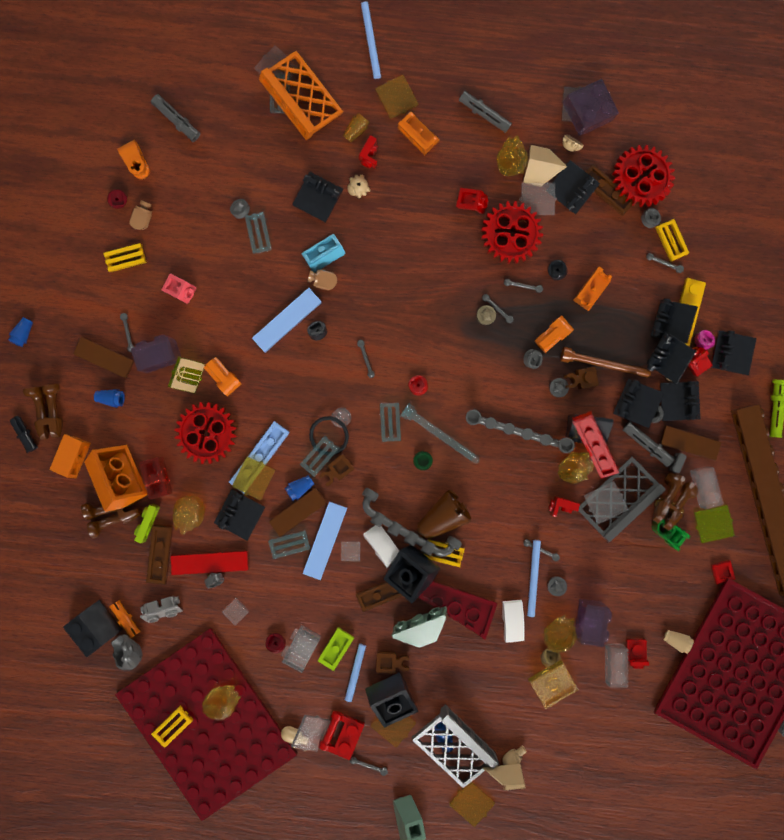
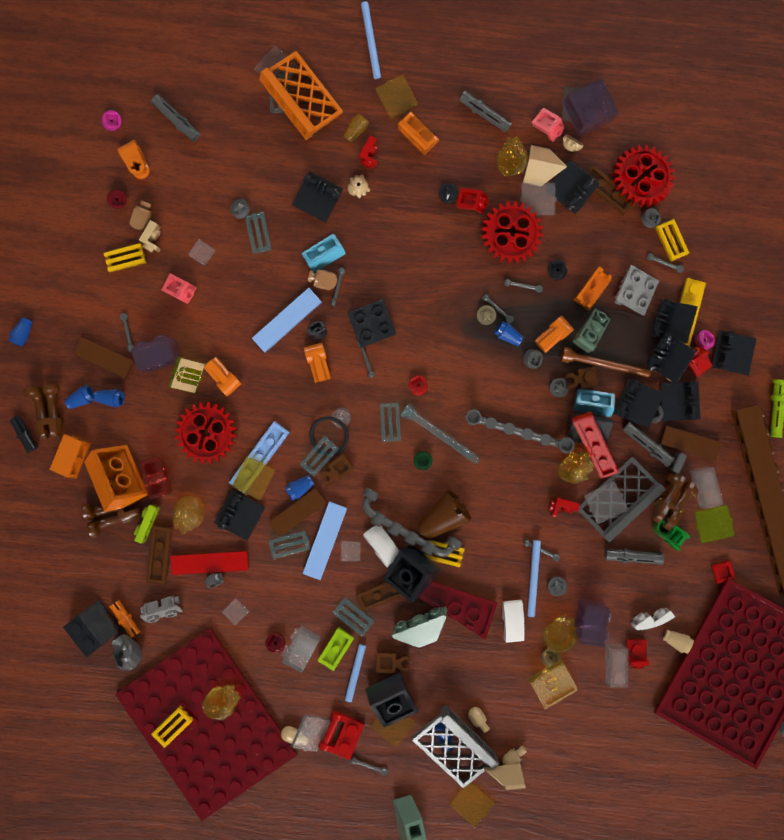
none -> blue cone [65,385,94,409]
none -> dark pink tile [101,110,122,131]
none -> tan bracket [139,220,161,252]
none -> clear tile [188,239,215,266]
none -> orange piece [304,342,331,383]
none -> dark grey hinge [331,267,345,306]
none -> clear light blue tile [333,597,374,637]
none -> black hinge [347,299,396,348]
none -> black tile [439,183,458,204]
none -> tan cylinder [468,707,490,733]
none -> blue cone [494,321,524,346]
none -> coral bracket [531,108,564,142]
none -> sand green slope [572,308,611,353]
none -> medium azure slope [574,388,615,417]
none -> dark grey pin [604,548,664,565]
none -> light grey hinge [614,265,659,316]
none -> white slope [630,608,675,630]

